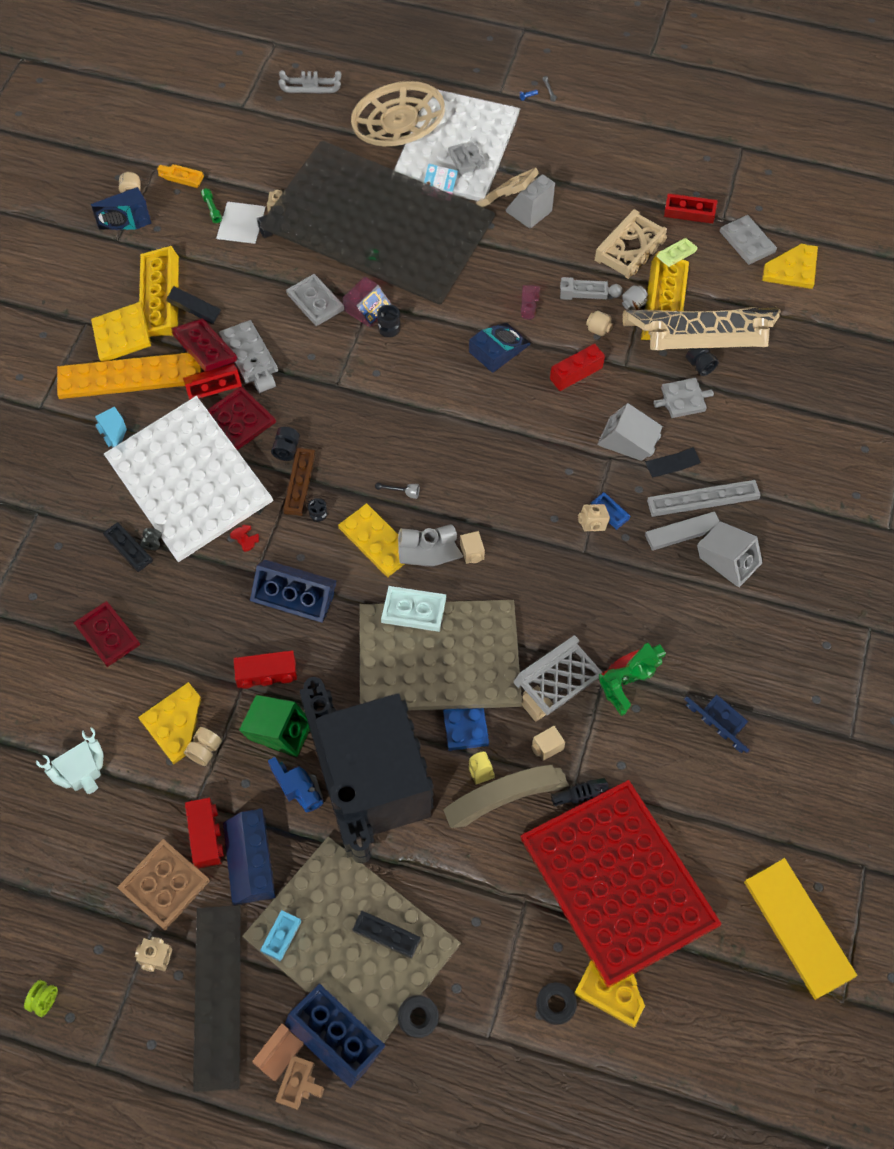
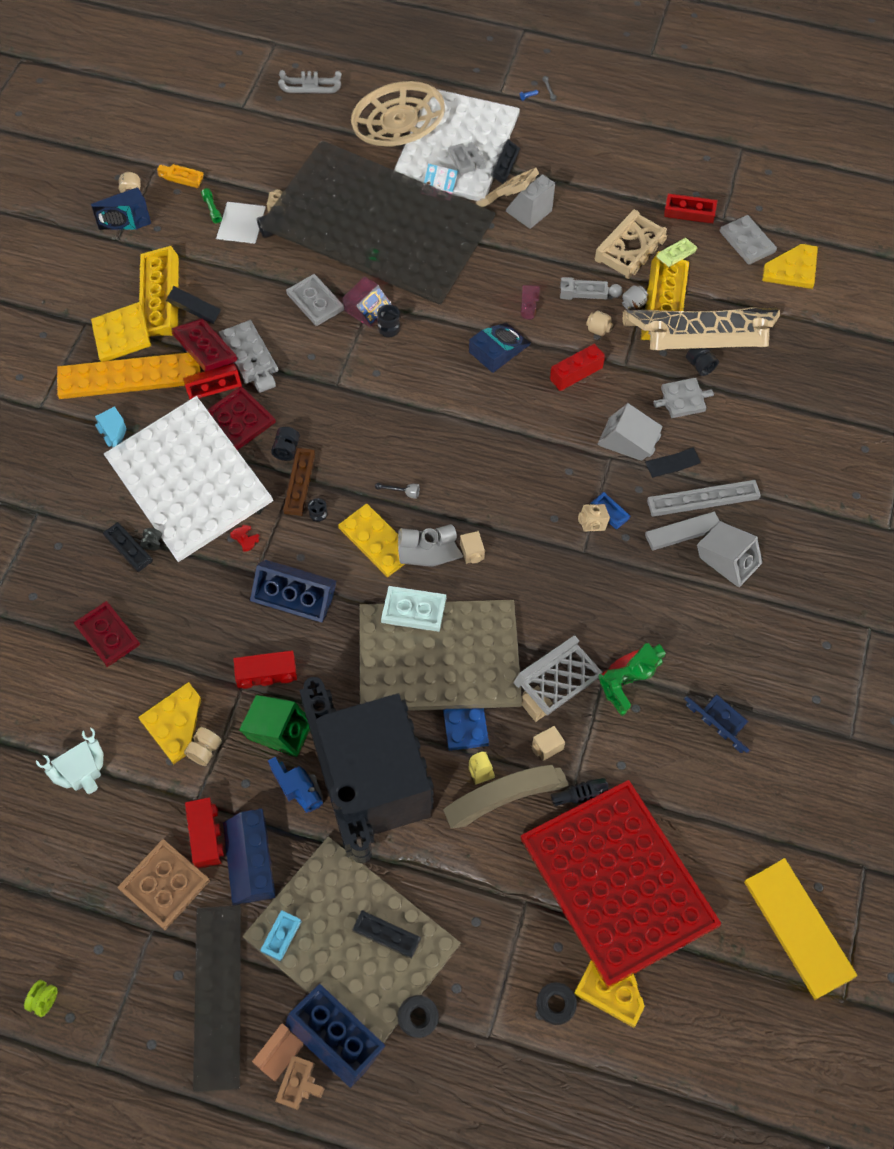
tan brick [135,937,172,972] -> none
none -> black tile [490,139,520,184]

